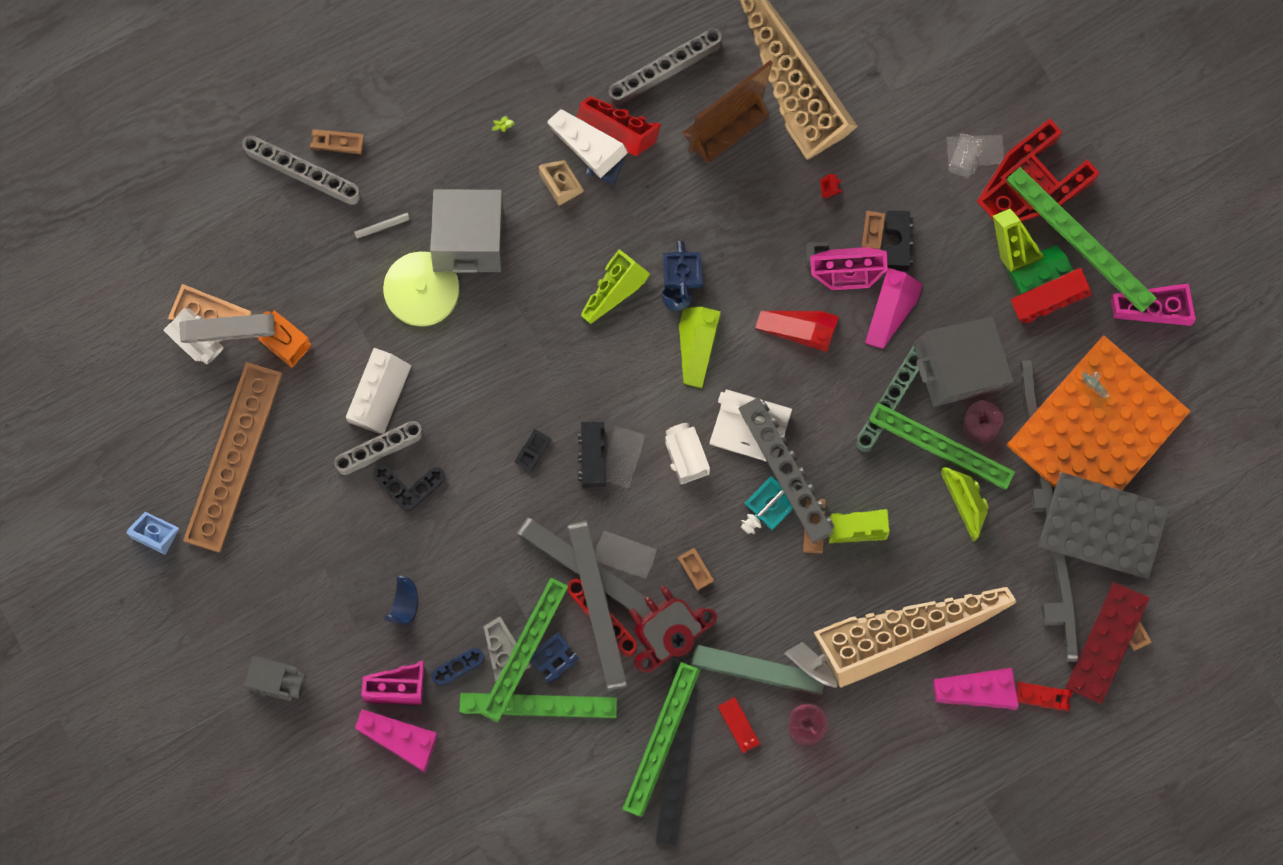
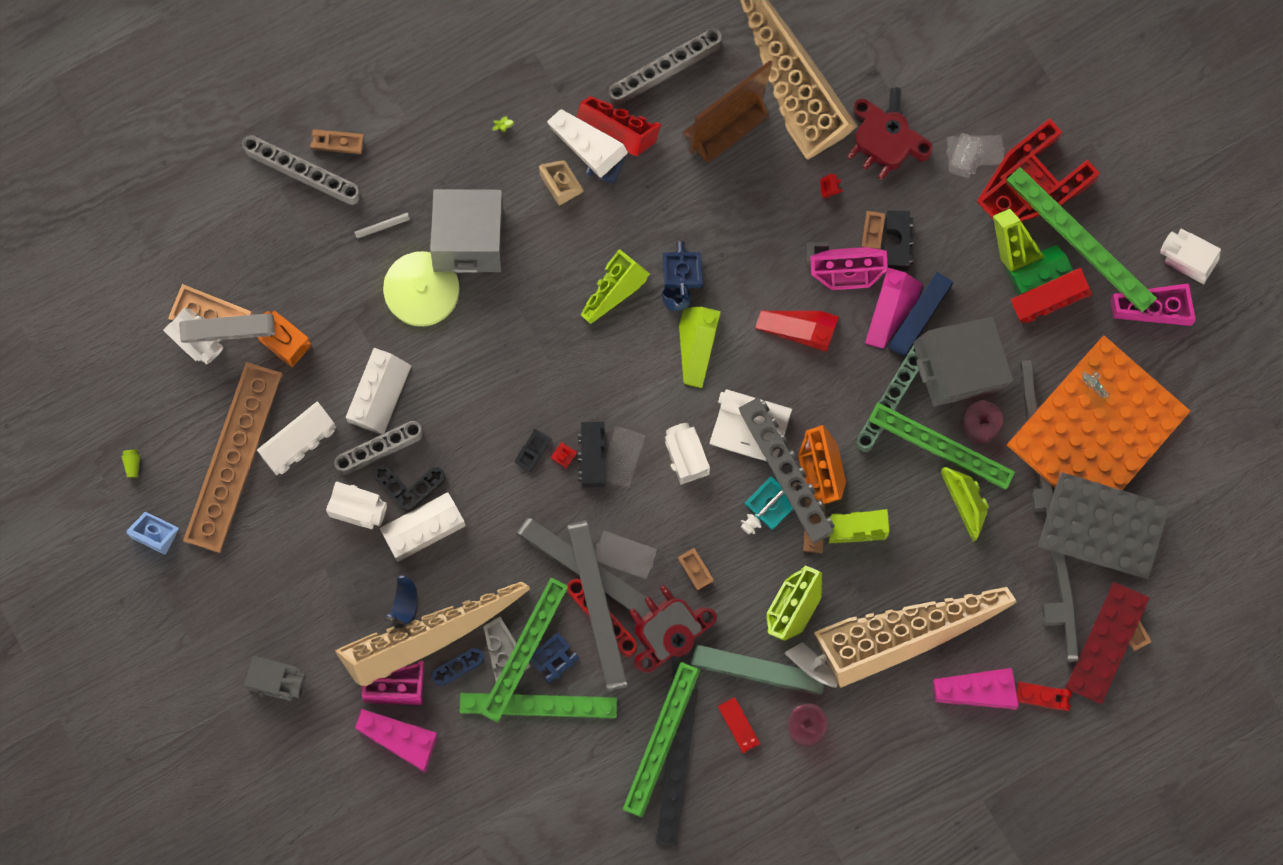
none -> lime cone [121,450,141,478]
none -> white slope [257,401,336,476]
none -> white piece [326,482,387,529]
none -> tan wedge [335,582,530,686]
none -> white slope [380,492,466,562]
none -> red tile [551,442,578,469]
none -> lime wedge [766,566,822,641]
none -> orange wedge [798,425,846,505]
none -> dark red piece [847,87,933,180]
none -> dark blue beam [888,272,953,358]
none -> white piece [1160,229,1221,284]

